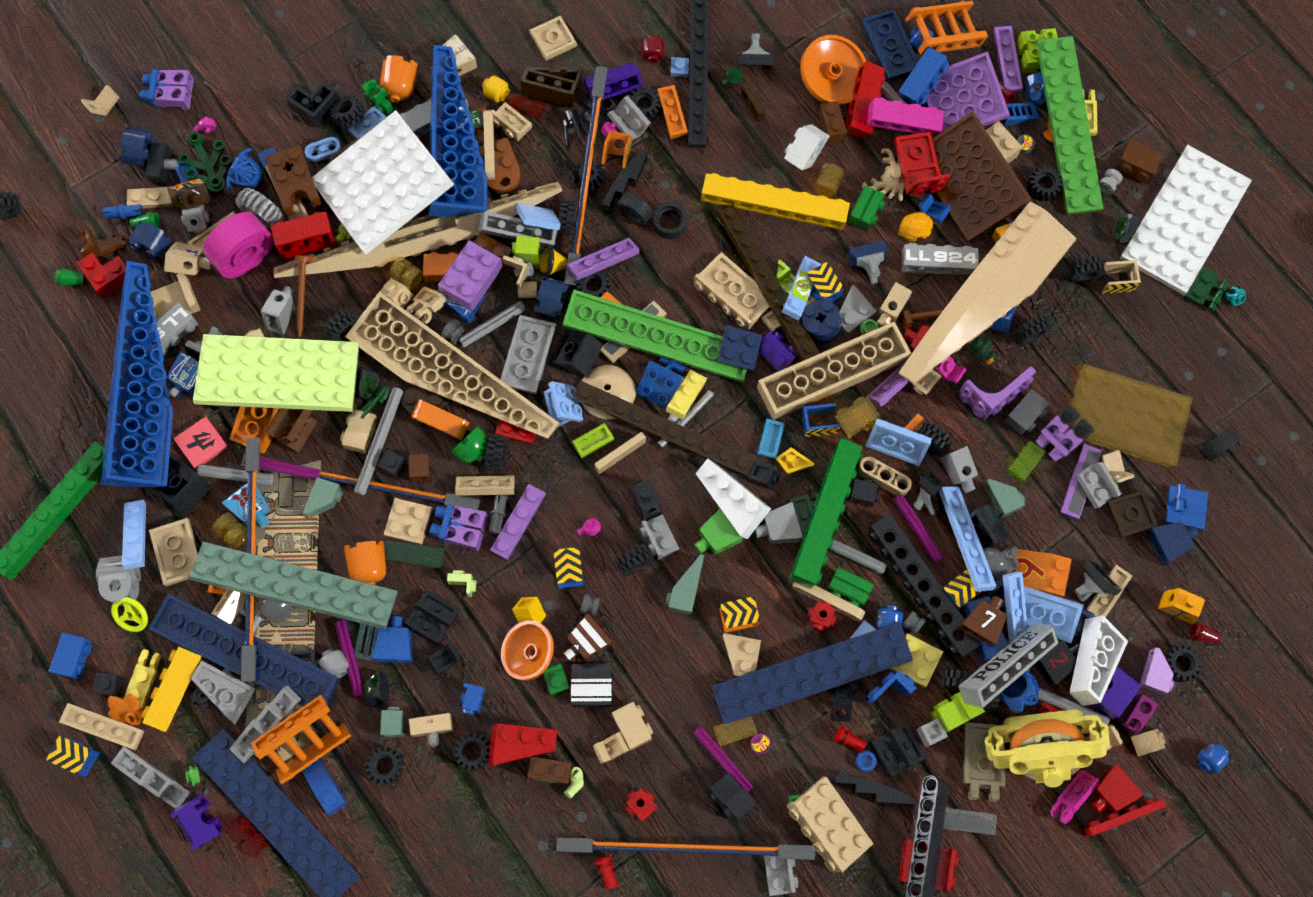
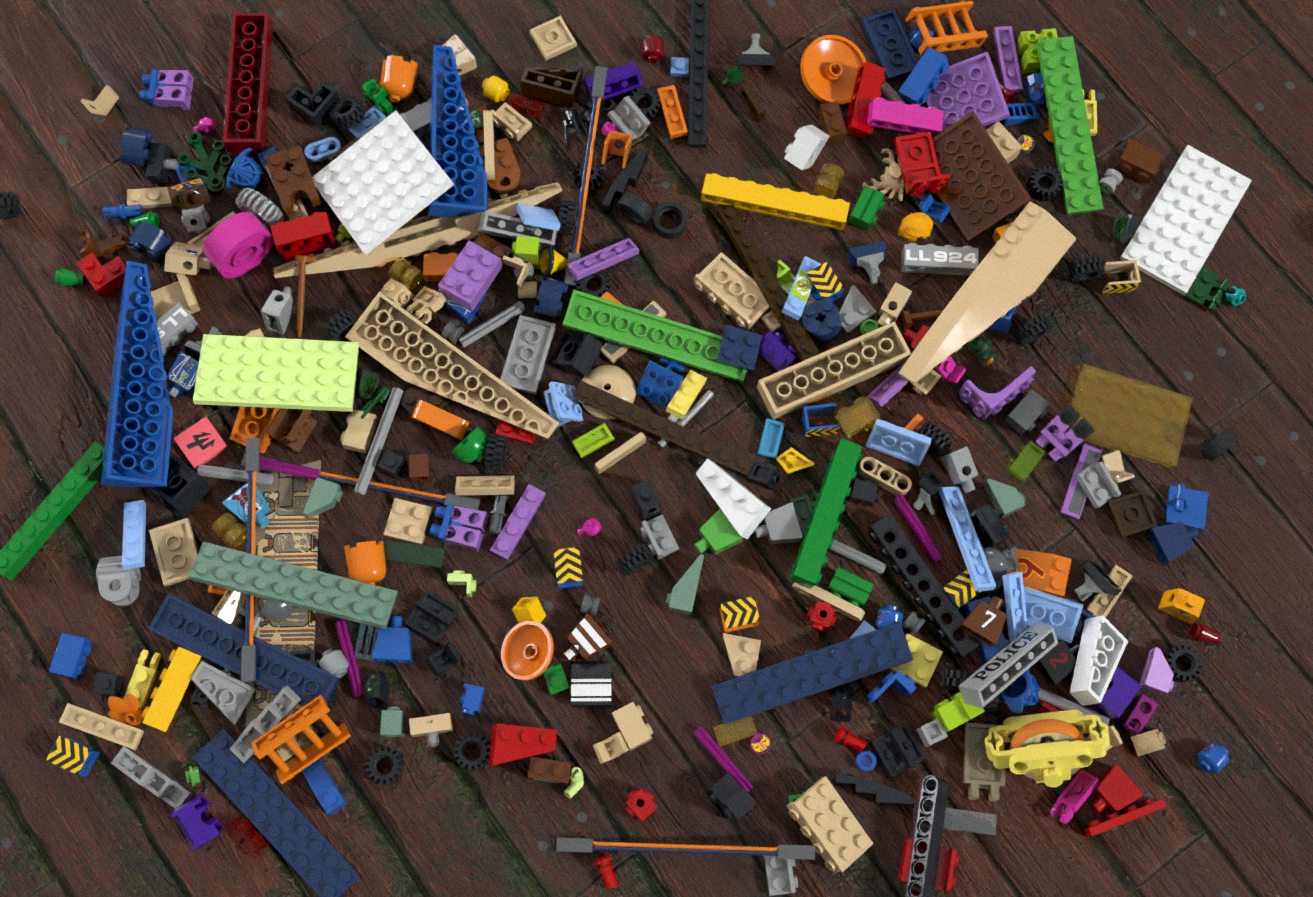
neon yellow piece [111,597,148,632] -> none
none -> dark red brick [223,13,273,152]

